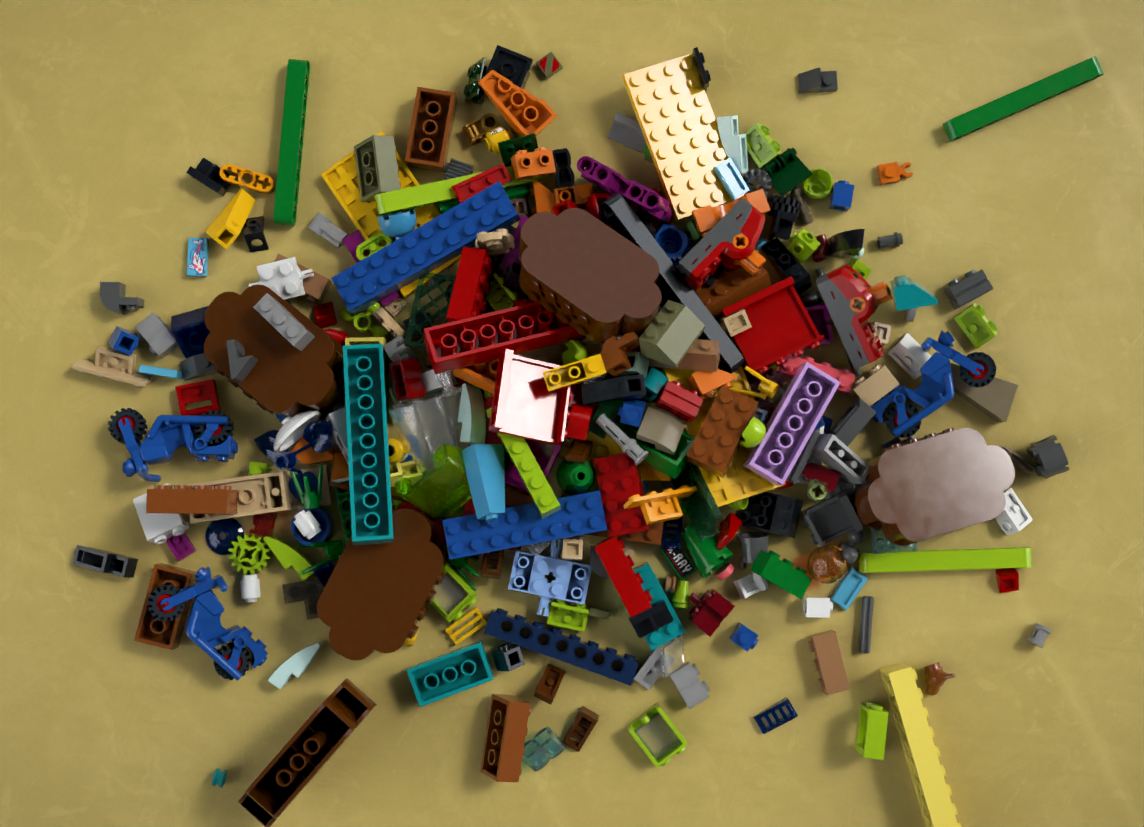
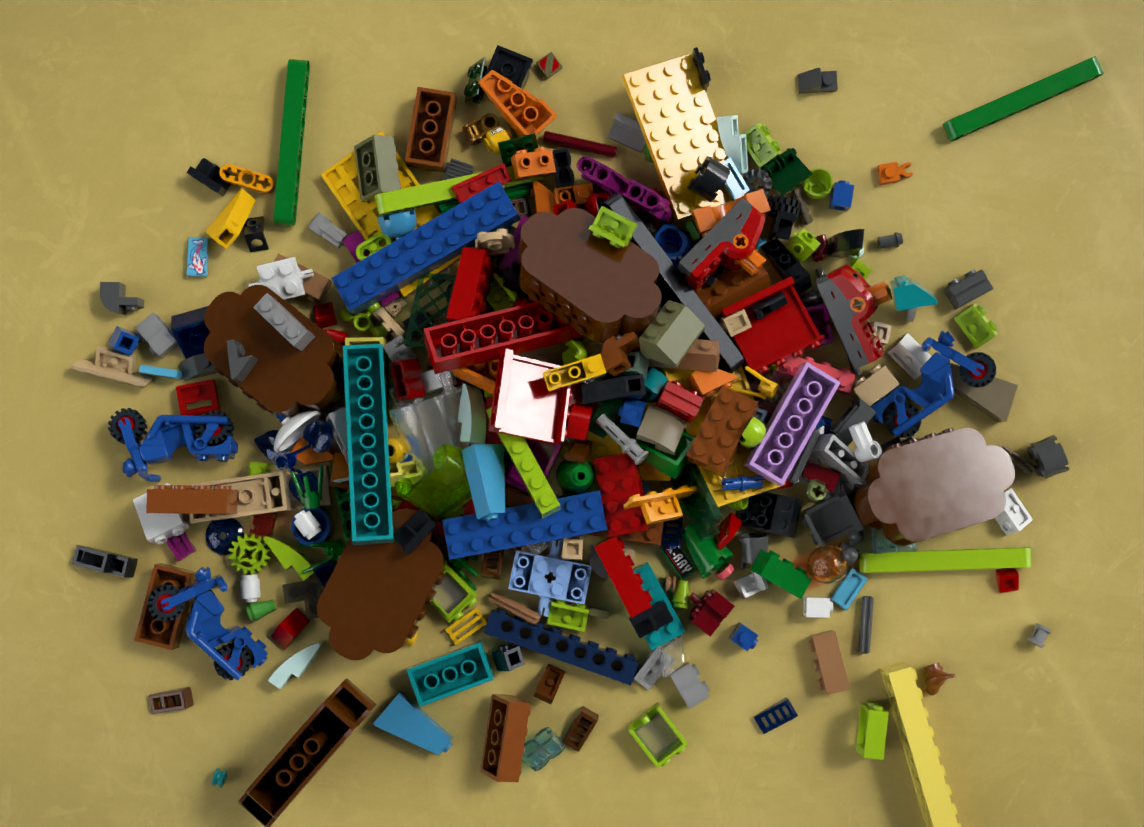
none -> reddish brown slope [149,687,194,714]
none -> bright green cone [246,599,277,621]
none -> red slope [271,608,311,650]
none -> dark azure slope [373,691,453,755]
none -> black panel [394,509,438,555]
none -> medium nougat axle [488,591,541,625]
none -> dark red axle [543,131,617,158]
none -> lime bracket [588,206,638,248]
none -> black brick [687,155,730,203]
none -> blue pin [721,475,763,491]
none -> black bar [751,292,788,320]
none -> white piece [848,421,882,462]

